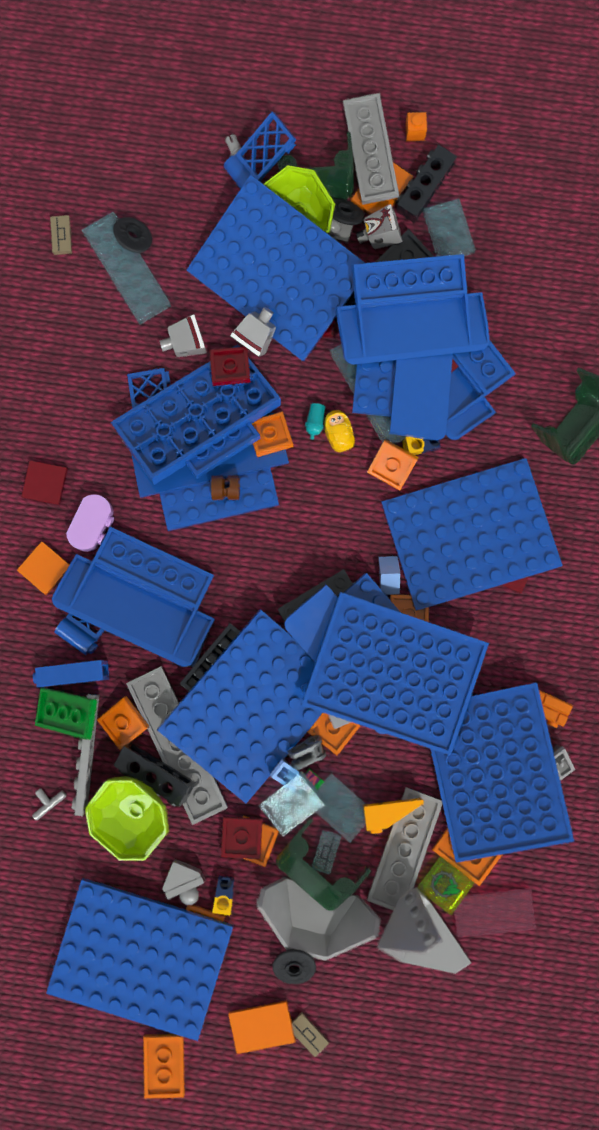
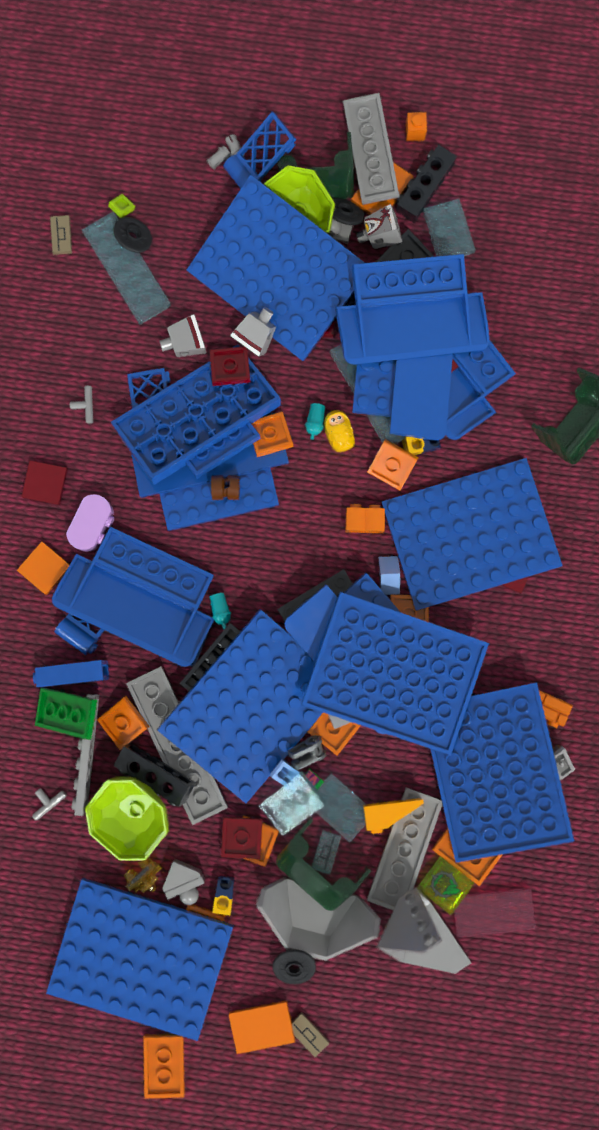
none -> light grey piece [69,385,93,424]
none -> lime tile [108,194,135,218]
none -> clear yellow hips [124,857,162,893]
none -> light grey pin [206,146,230,170]
none -> teal piece [209,593,232,629]
none -> orange brick [345,504,385,533]

